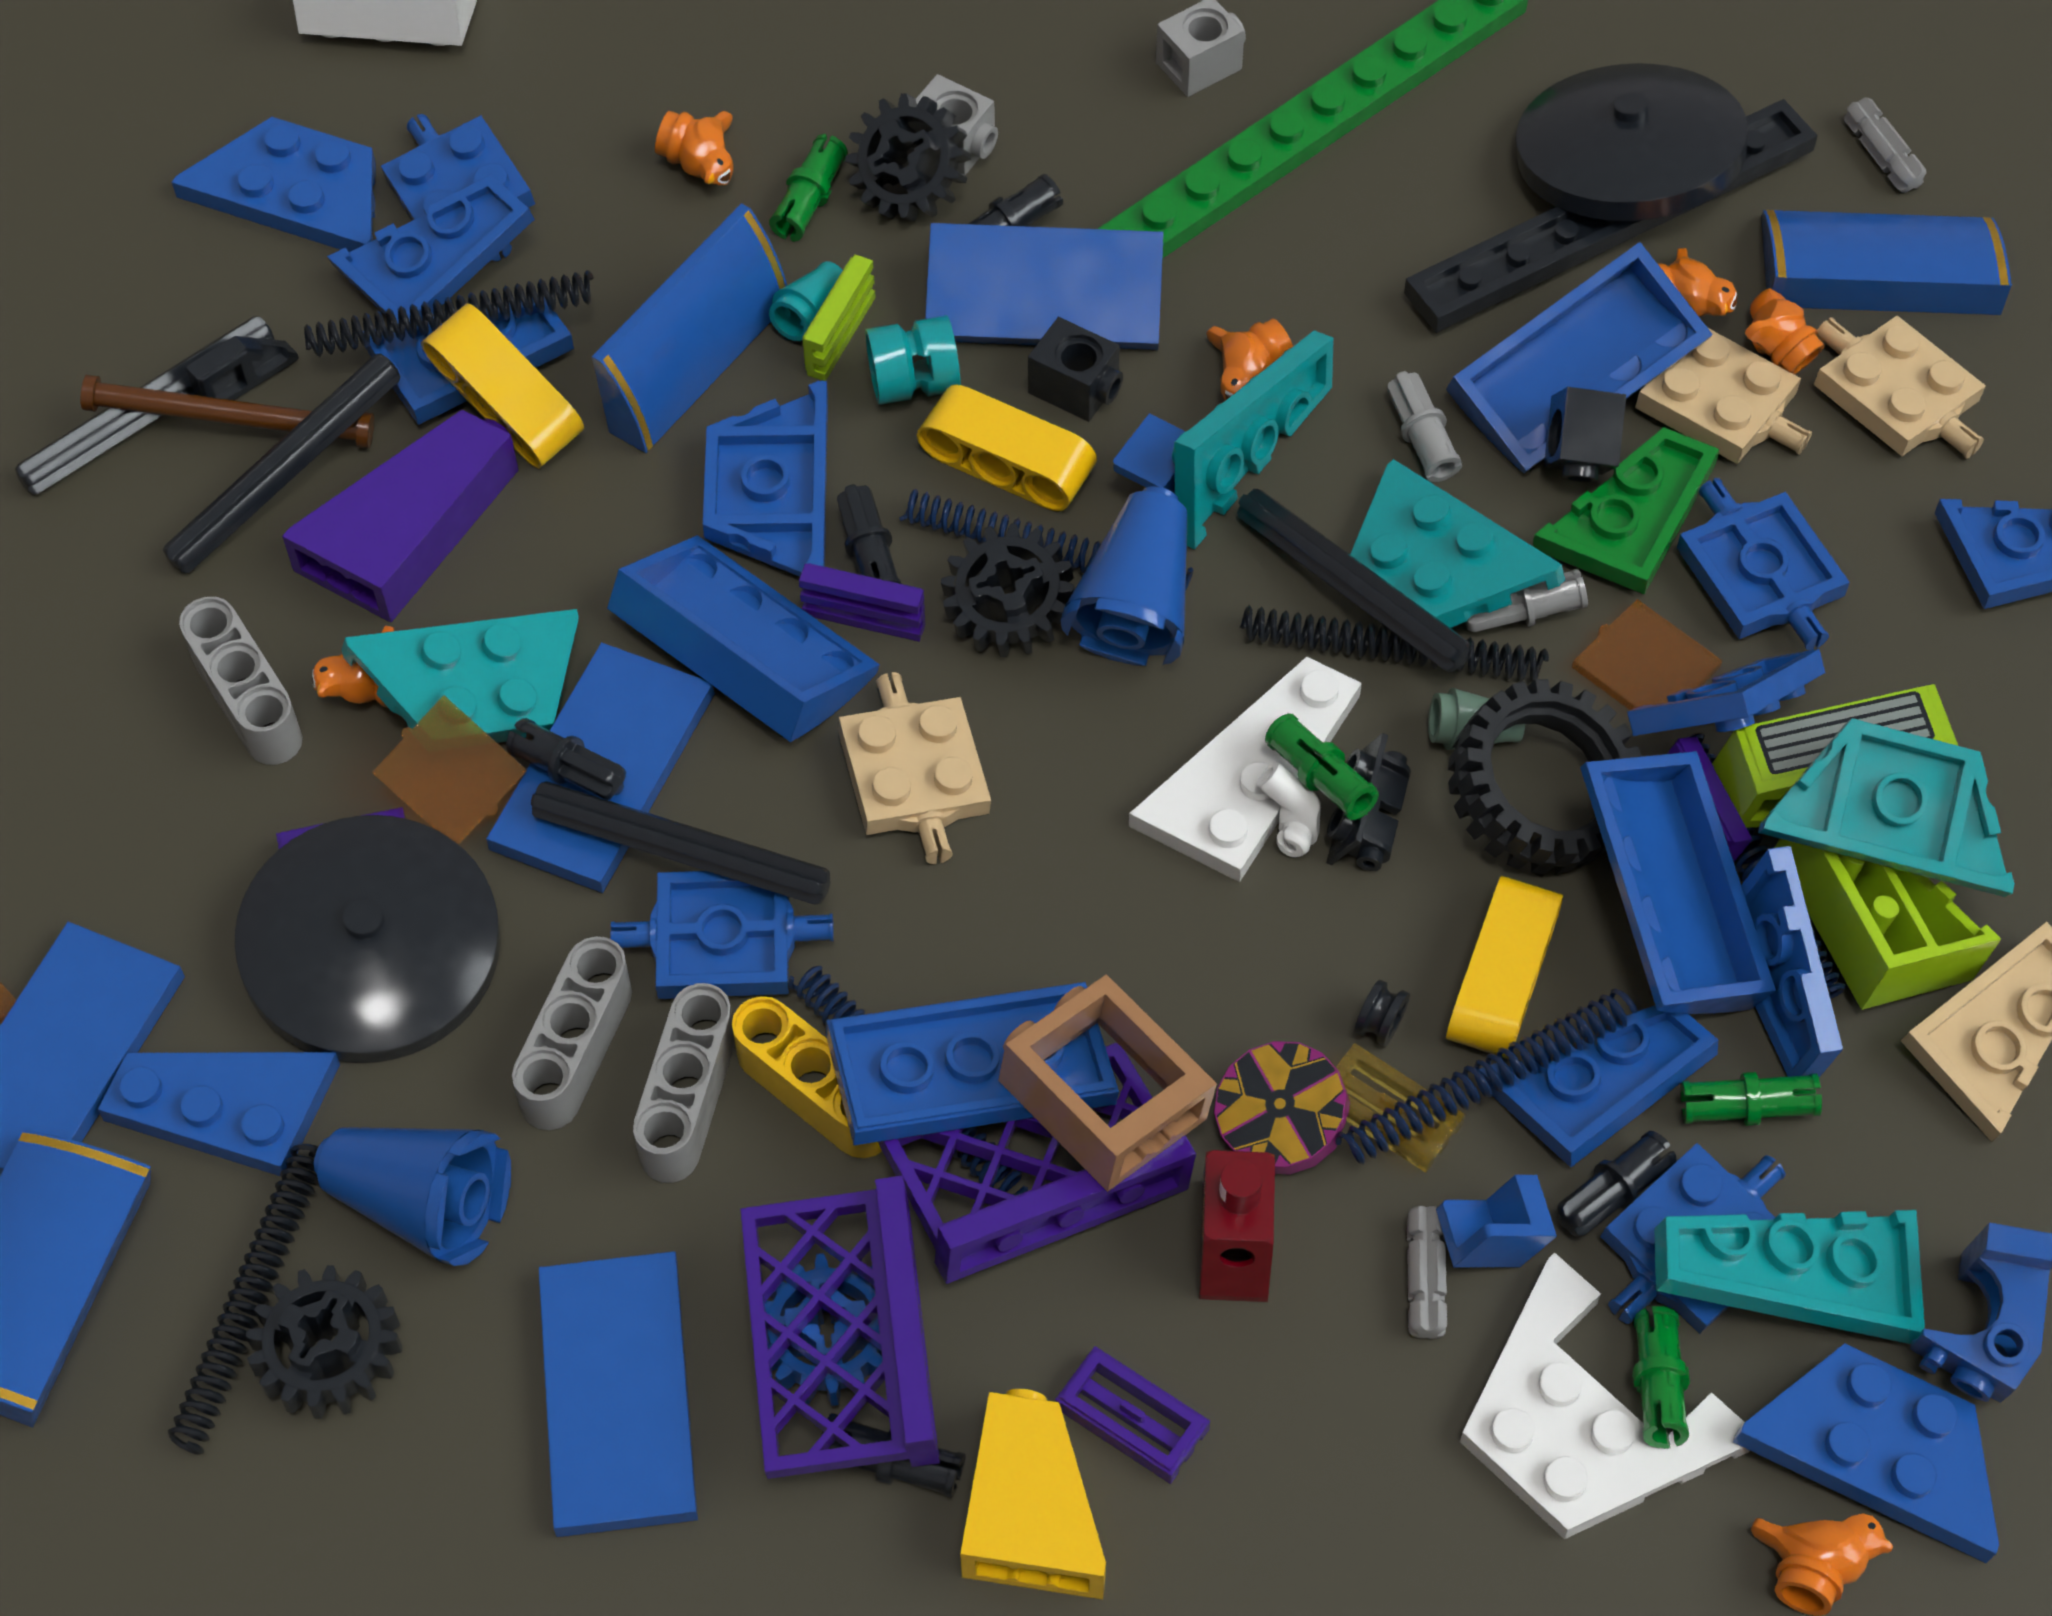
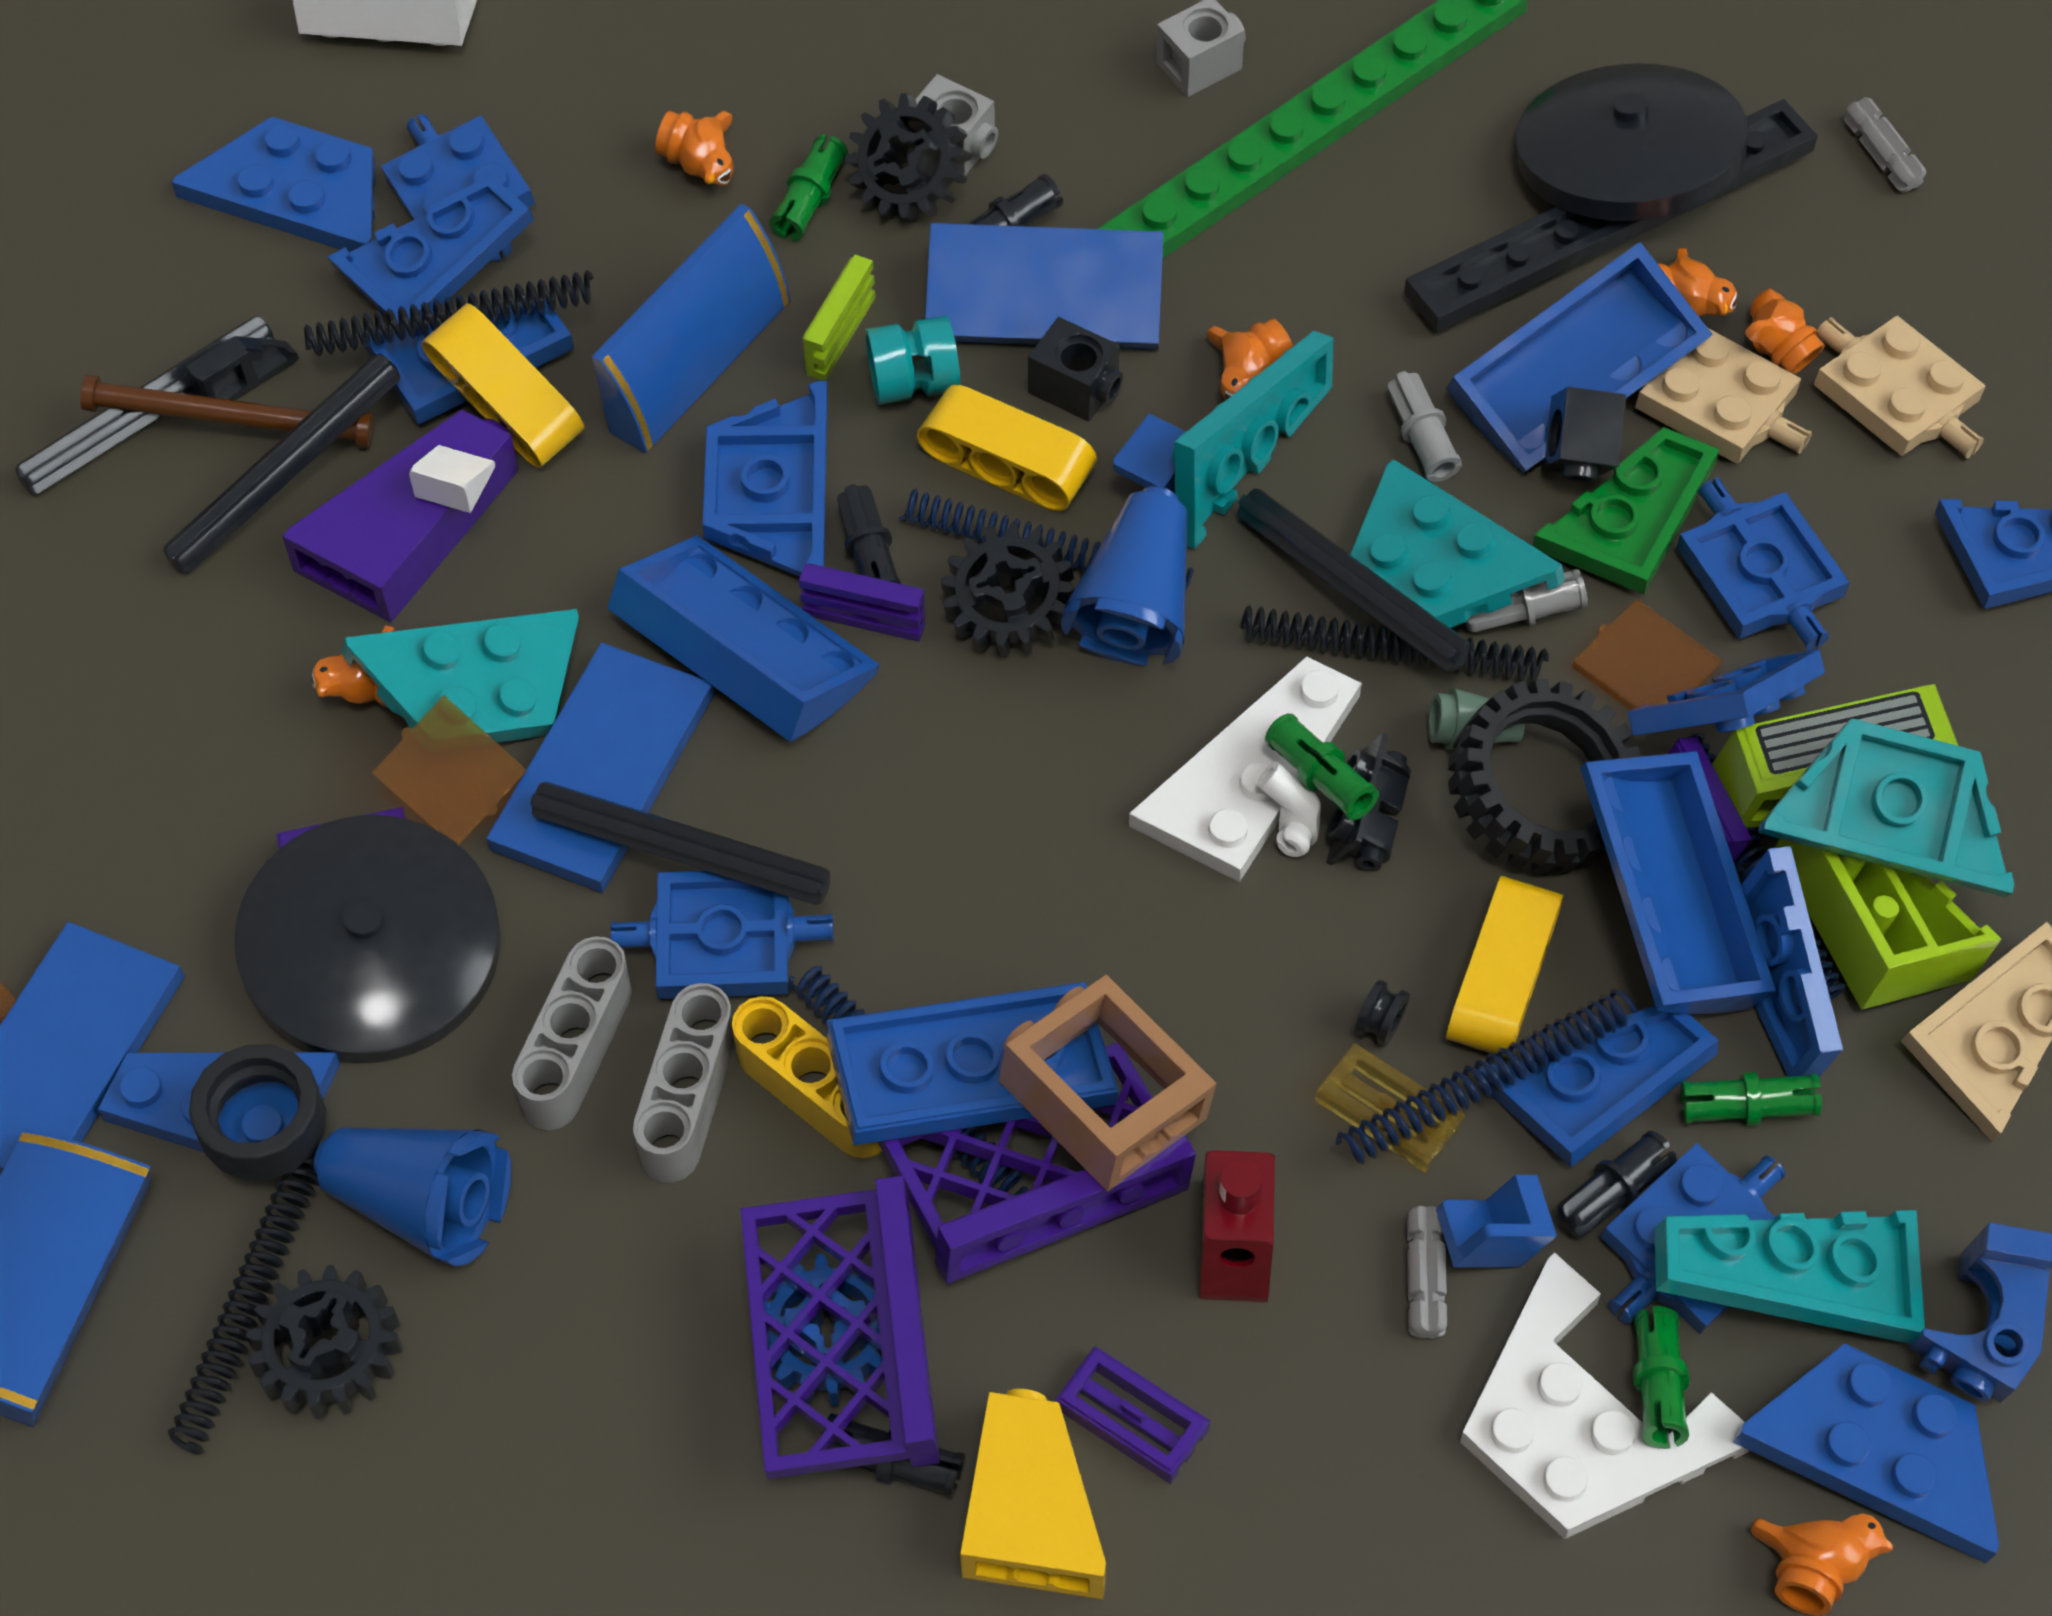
light grey beam [179,597,303,765] -> none
black axle [506,718,627,800] -> none
blue tile [539,1251,698,1537] -> none
teal cone [769,261,843,341] -> none
tan plate [838,672,991,864] -> none
tile [1214,1041,1350,1174] -> none
blue slope [1761,210,2012,315] -> none
none -> black tyre [189,1044,327,1180]
none -> white slope [409,445,496,513]

